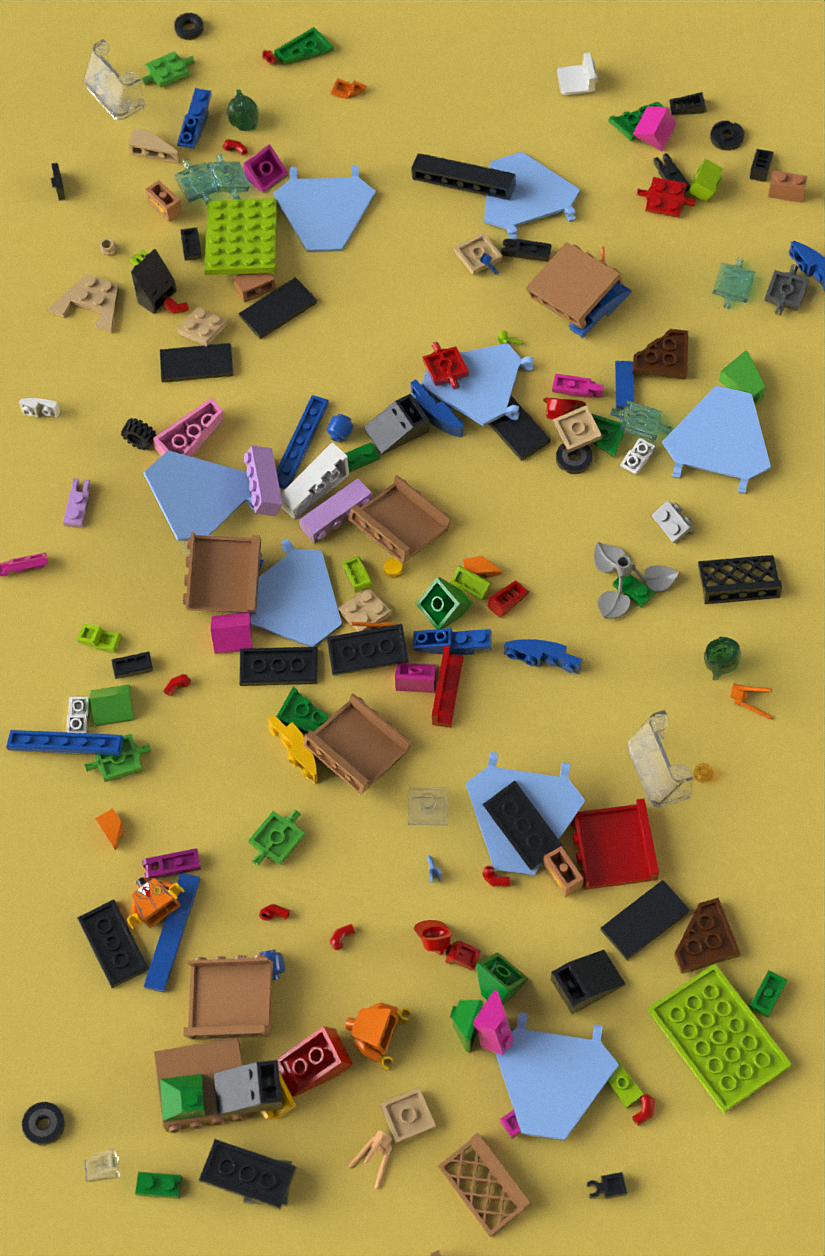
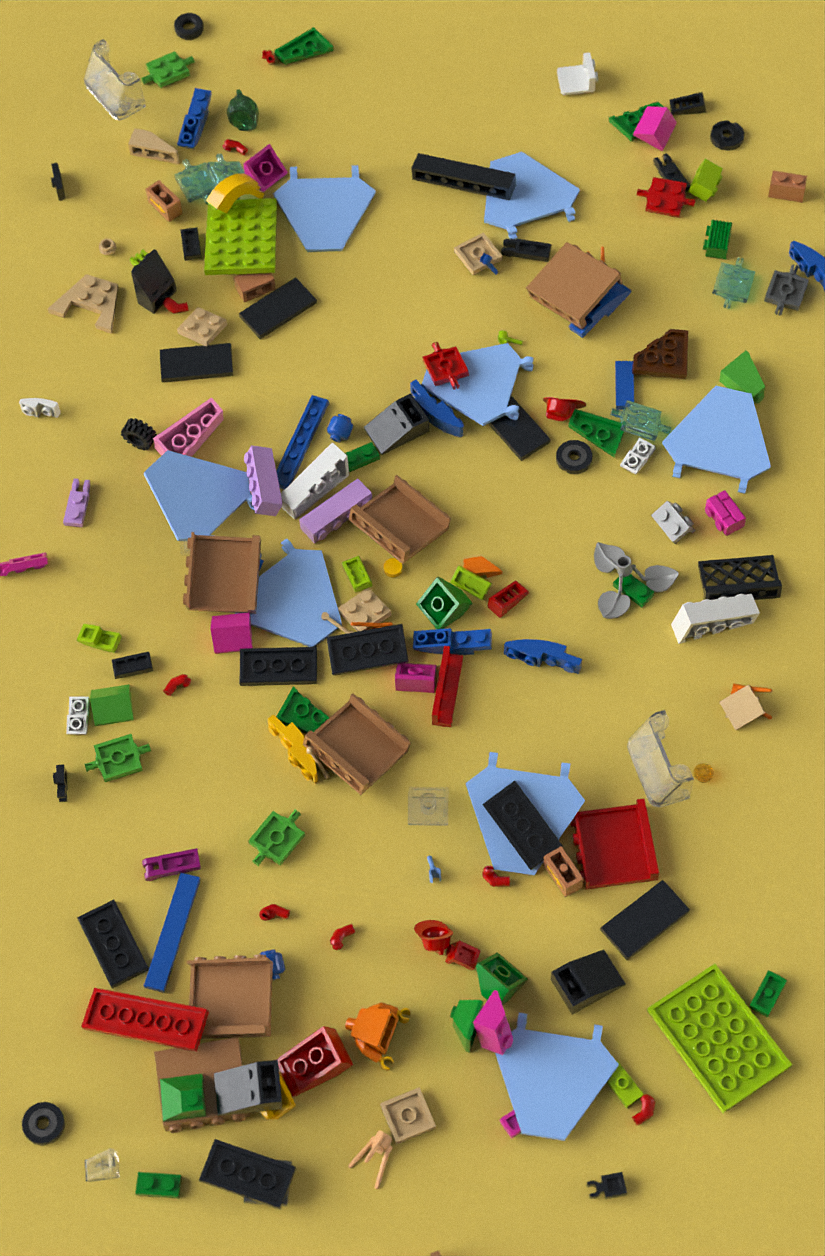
blue tile [6,730,124,756] -> none
orange slope [95,808,124,850] -> none
orange torso [127,877,185,929] -> none
orange slope [331,78,367,99] -> none
medium nougat fence [438,1133,532,1237] -> none
dark pink hinge [552,374,604,398] -> none
tan plate [553,405,602,453] -> none
reddish brown plate [674,898,741,974] -> none
clear green helmet [704,637,741,680] -> none
black slope [750,149,774,182] -> none
none -> black plate [53,764,68,802]
none -> red plate [81,988,209,1052]
none -> yellow arch [206,173,265,213]
none -> tan hinge [306,746,330,779]
none -> tan hinge [321,612,353,634]
none -> white wedge [671,594,760,644]
none -> green brick [703,219,732,259]
none -> dark pink brick [705,490,746,536]
none -> tan piece [720,685,765,730]

